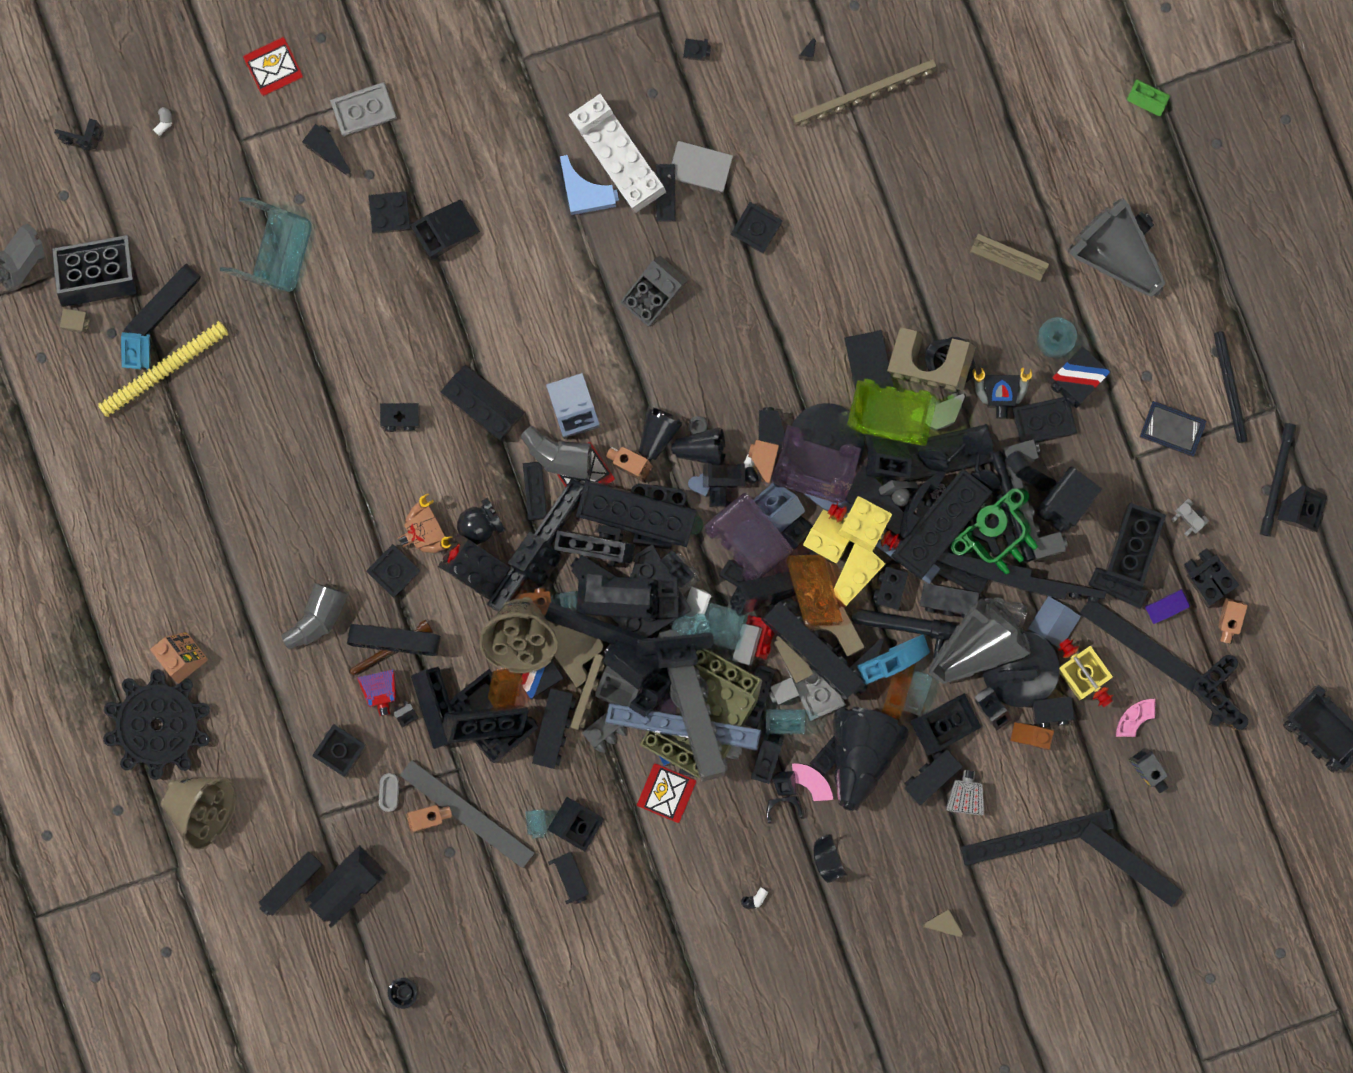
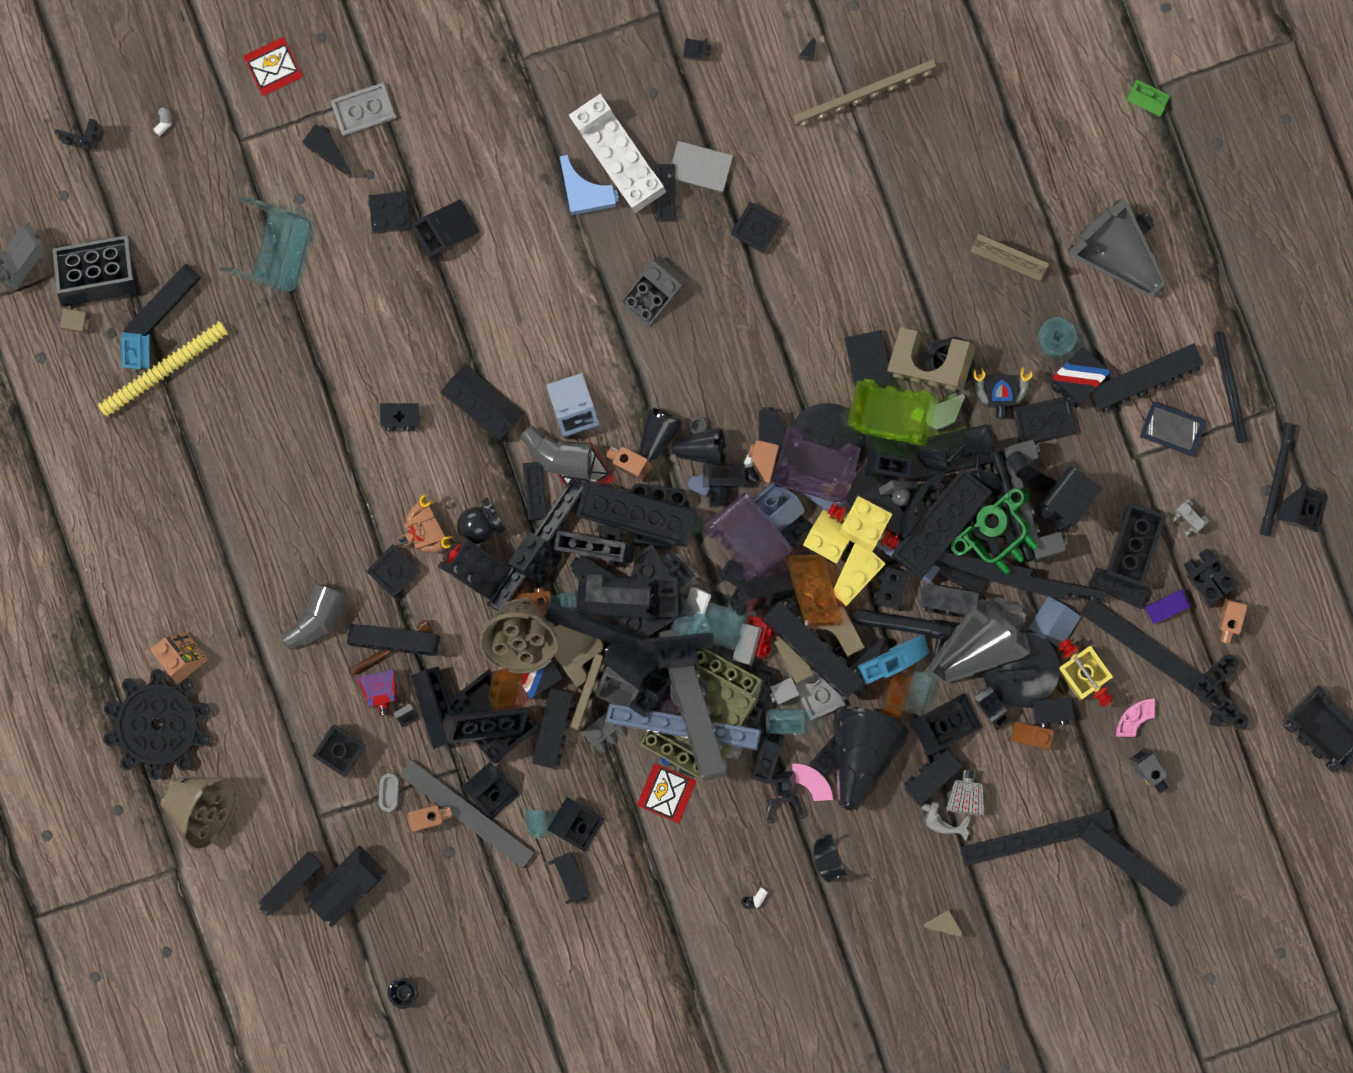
none -> black slope [462,761,519,819]
none -> light grey animal [921,802,970,841]
none -> black brick [1089,343,1204,413]

